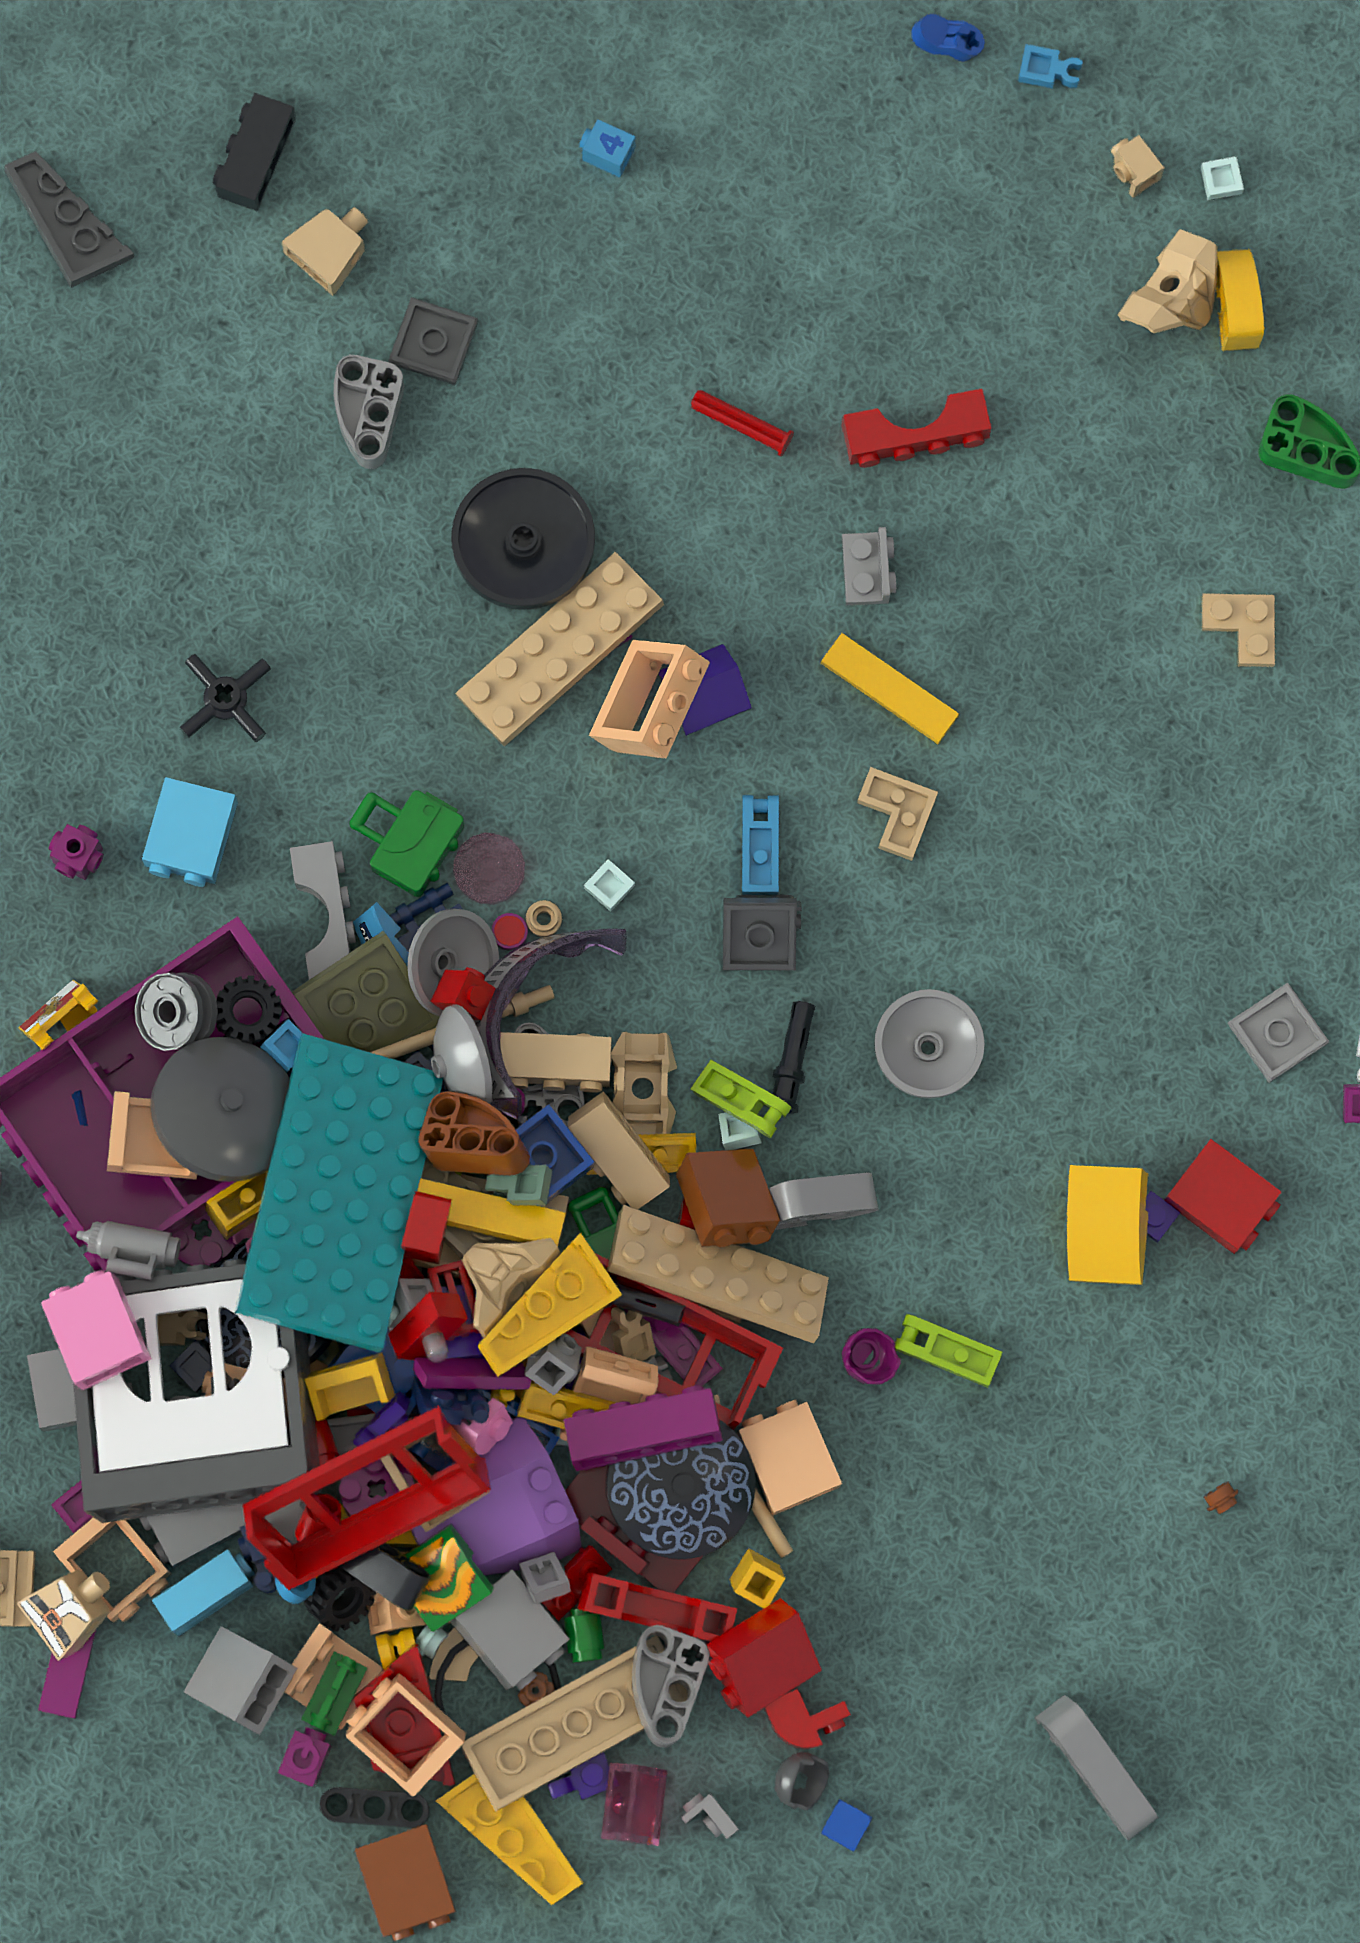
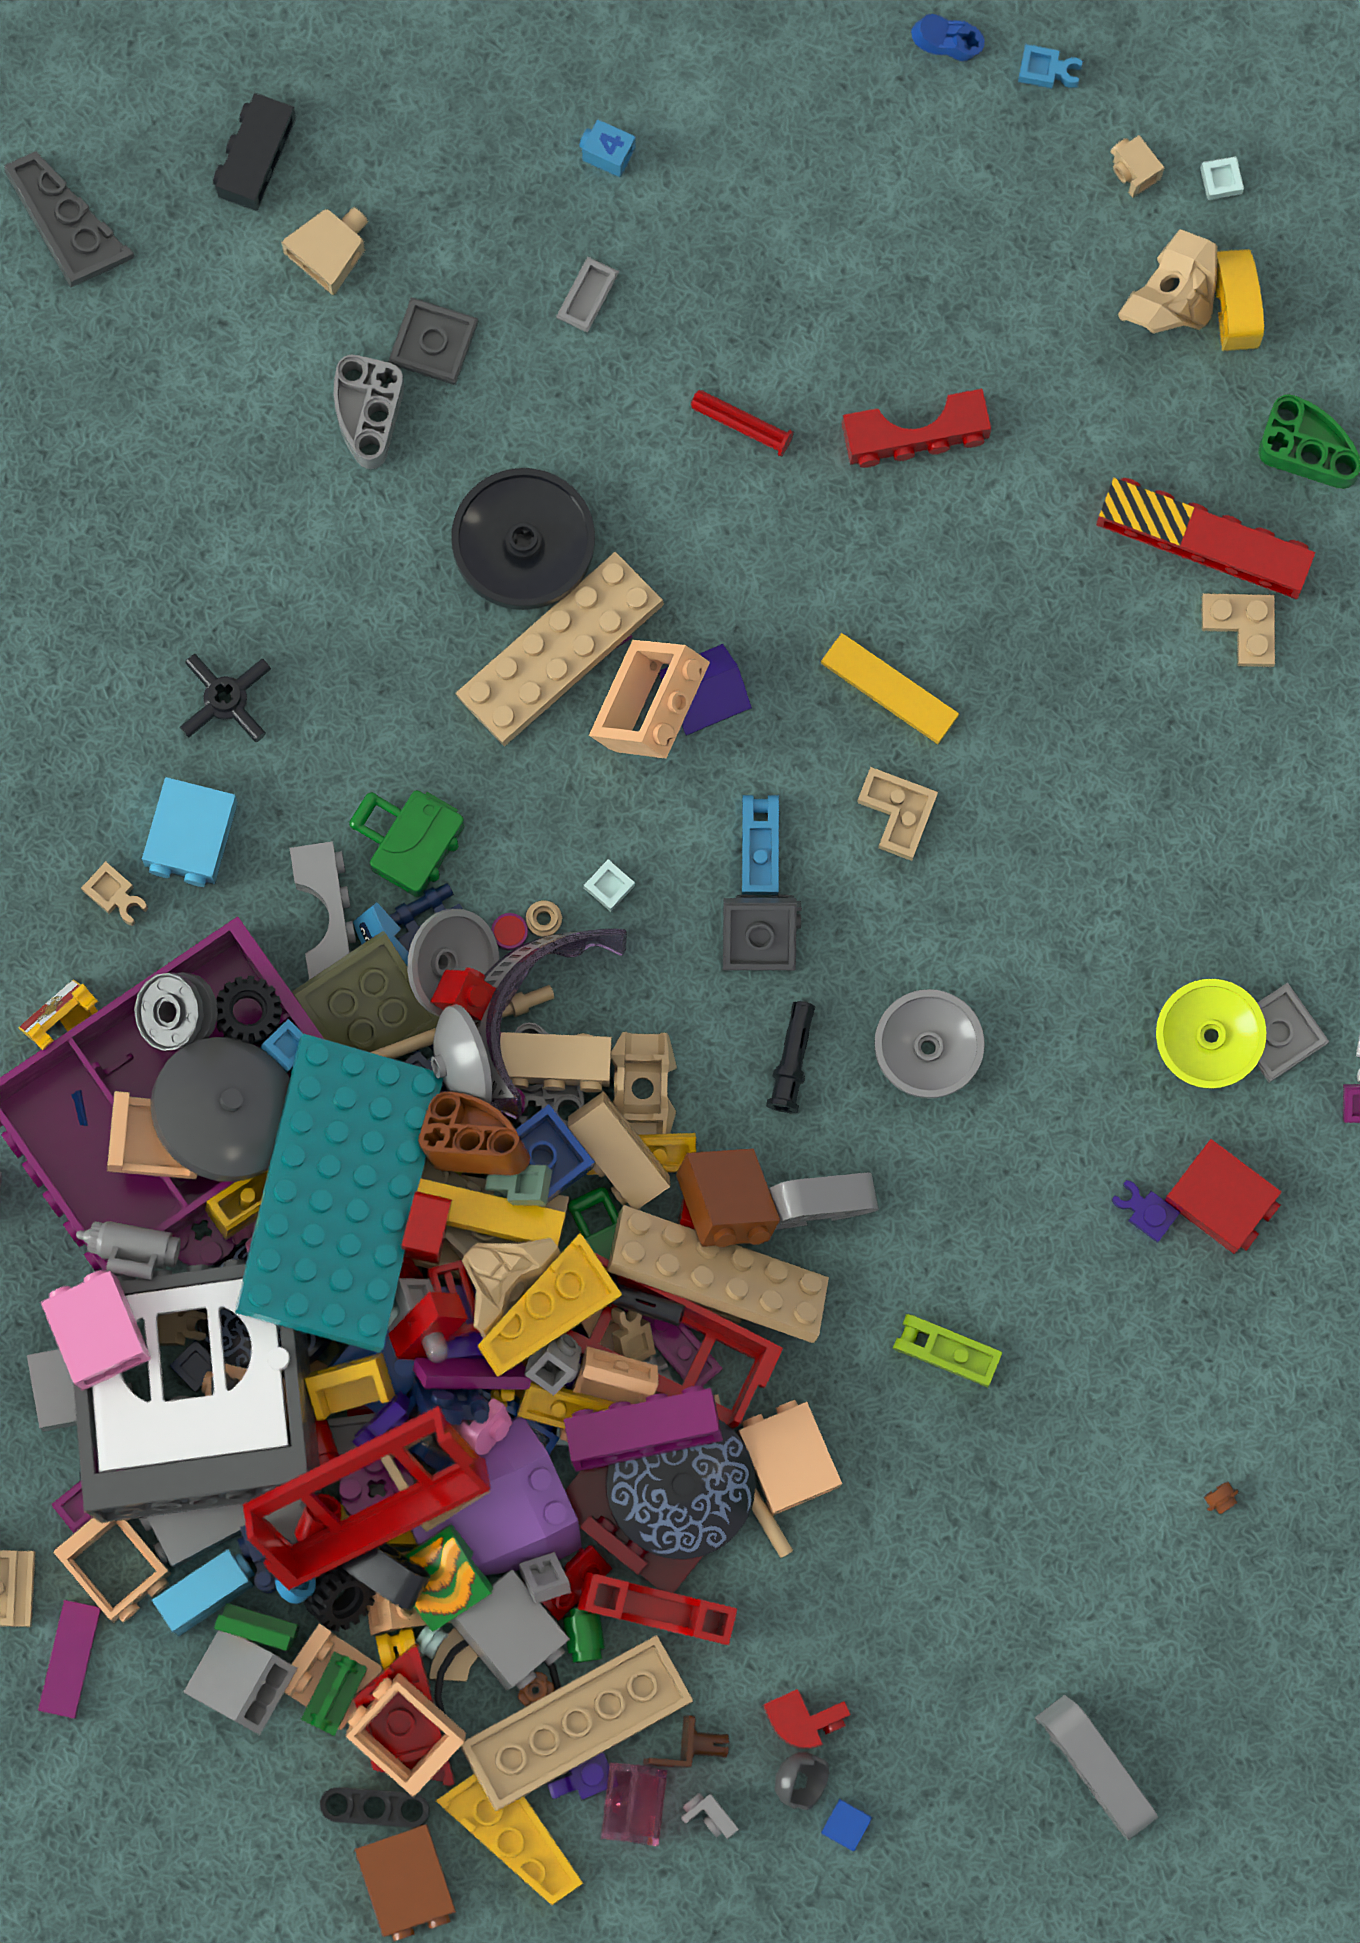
tan torso [17,1569,110,1661] -> none
magenta brick [49,824,104,880] -> none
magenta brick [278,1727,332,1788] -> none
clear pink tile [453,833,525,905] -> none
light grey beam [632,1625,710,1748] -> none
lime plate [691,1060,791,1138] -> none
red brick [706,1598,822,1718] -> none
light aqua plate [718,1112,762,1150] -> none
yellow brick [729,1548,786,1608] -> none
light grey bracket [842,527,896,606] -> none
magenta hair [842,1328,901,1385] -> none
yellow slope [1067,1165,1148,1285] -> none
none -> tan plate [81,861,148,926]
none -> green slope [214,1603,300,1651]
none -> light grey tile [556,257,619,333]
none -> reddish brown bracket [643,1715,729,1768]
none -> red brick [1096,478,1316,600]
none -> neon yellow dish [1156,979,1266,1089]

